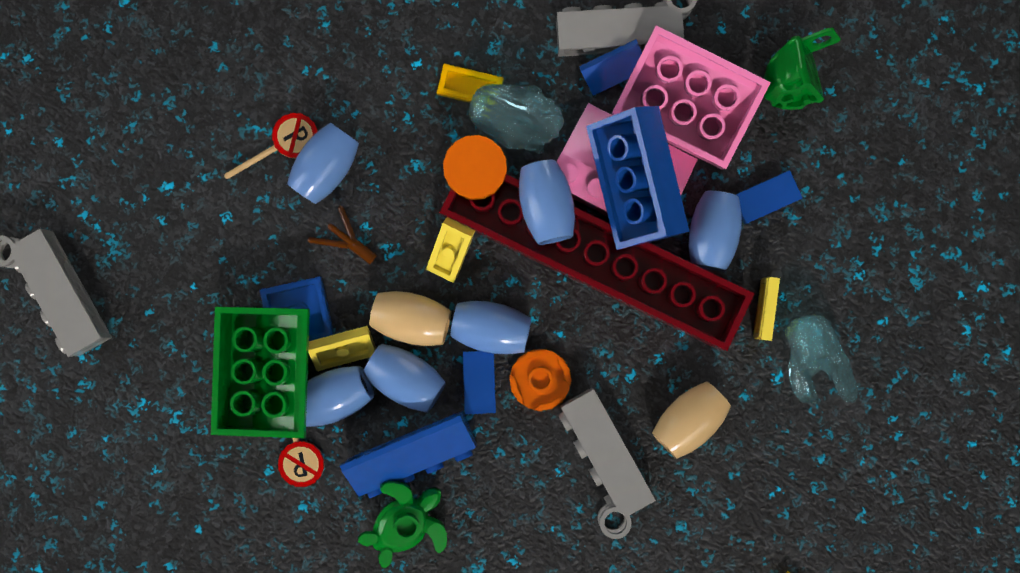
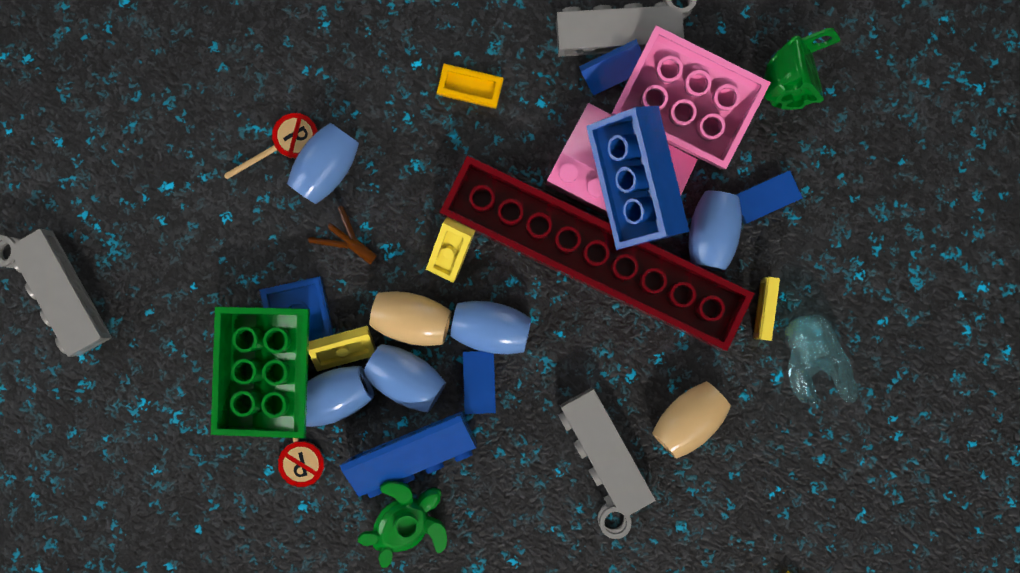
orange tile [443,135,507,200] -> none
clear light blue hair [468,84,564,154] -> none
orange tile [509,349,572,411] -> none
medium blue piece [519,159,575,245] -> none

